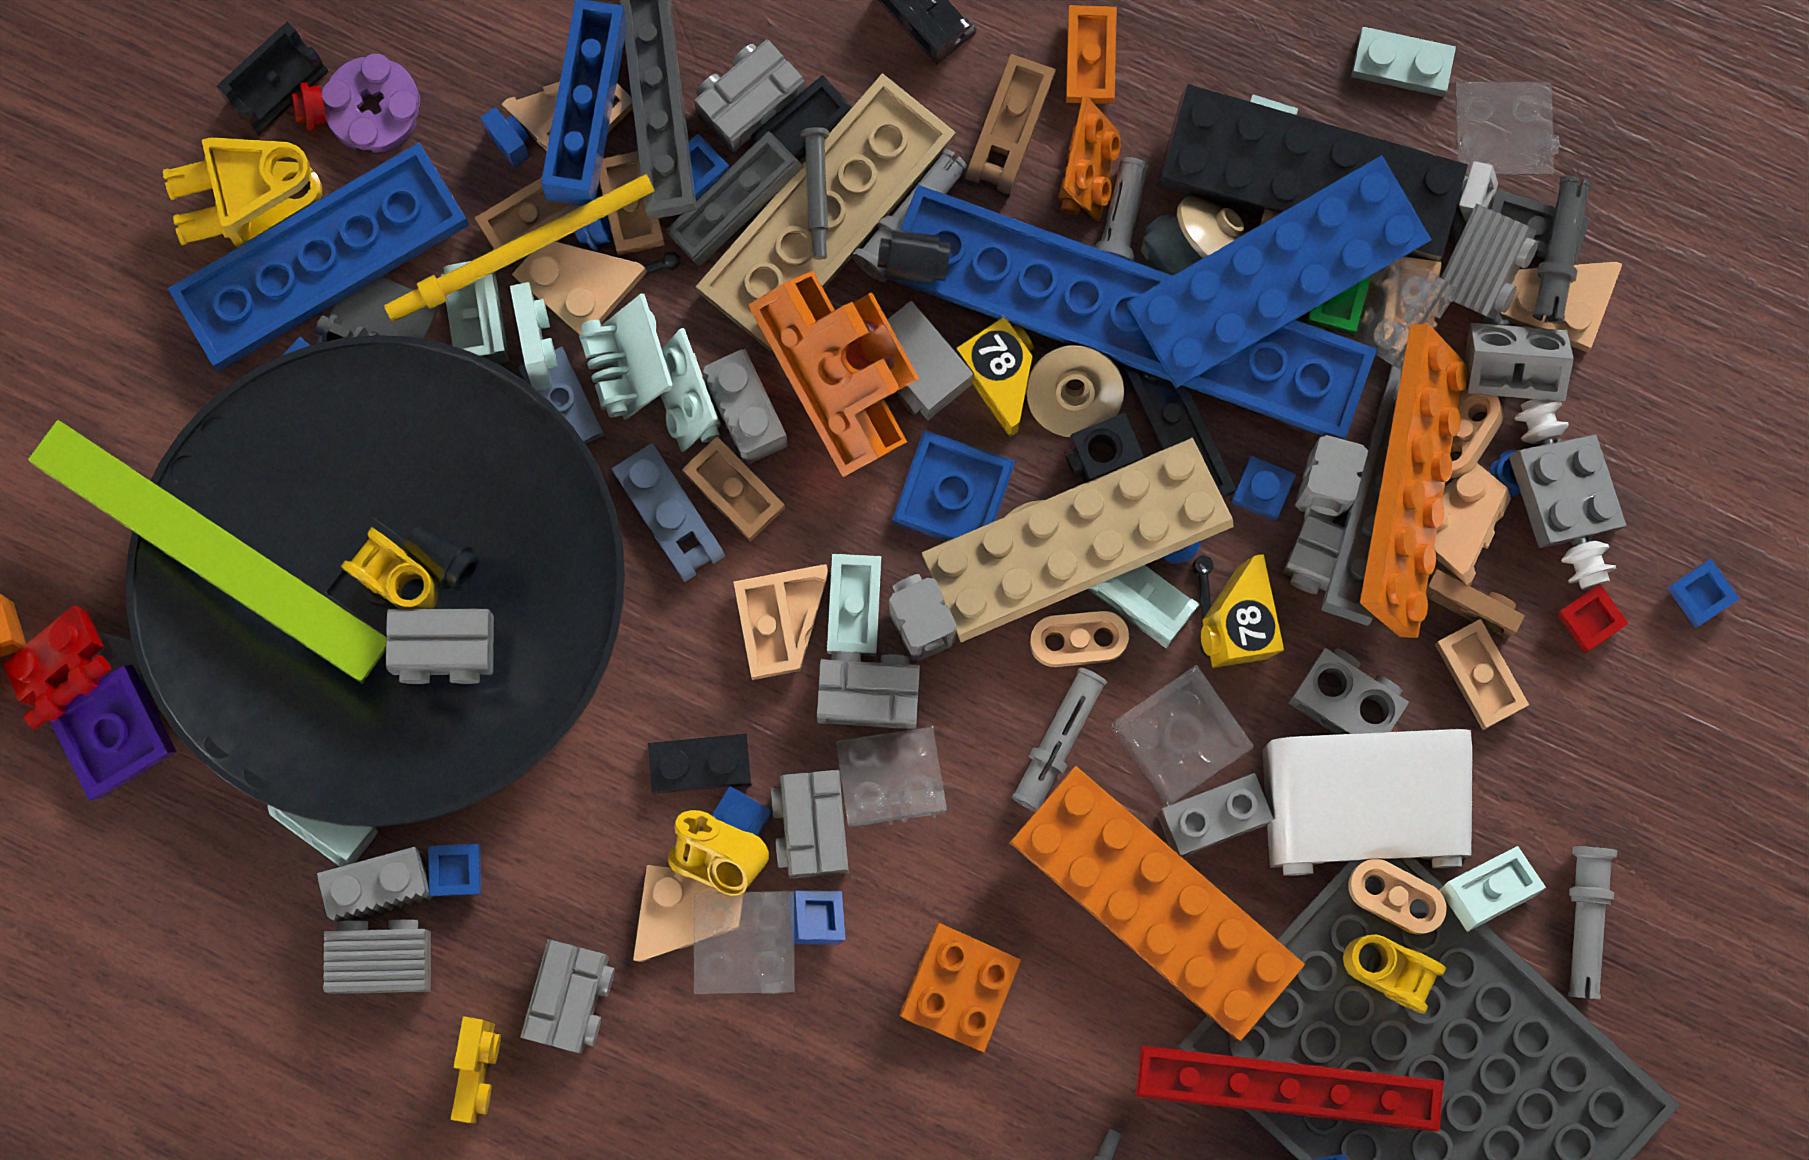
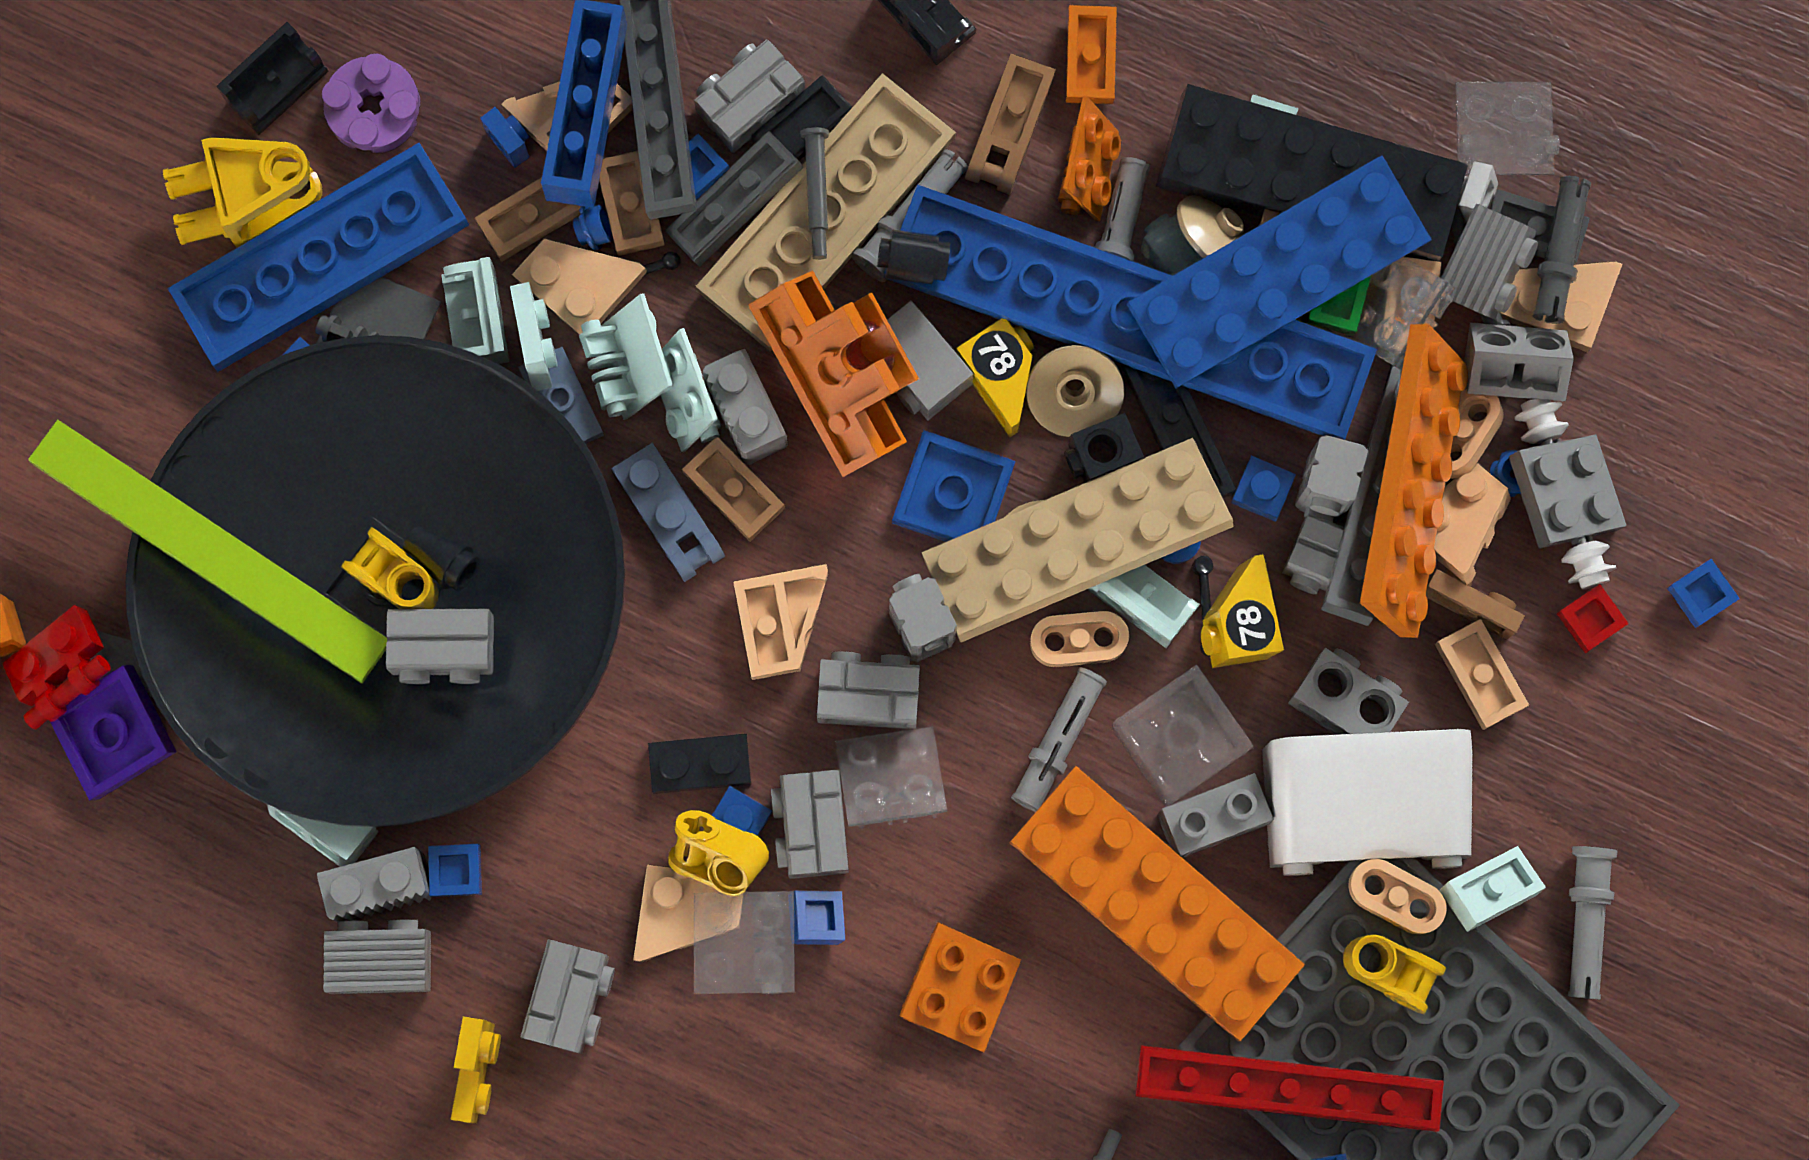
red plate [292,82,326,131] -> none
yellow bar [384,174,655,322] -> none
light aqua plate [827,554,881,656] -> none
light aqua plate [1351,27,1456,97] -> none

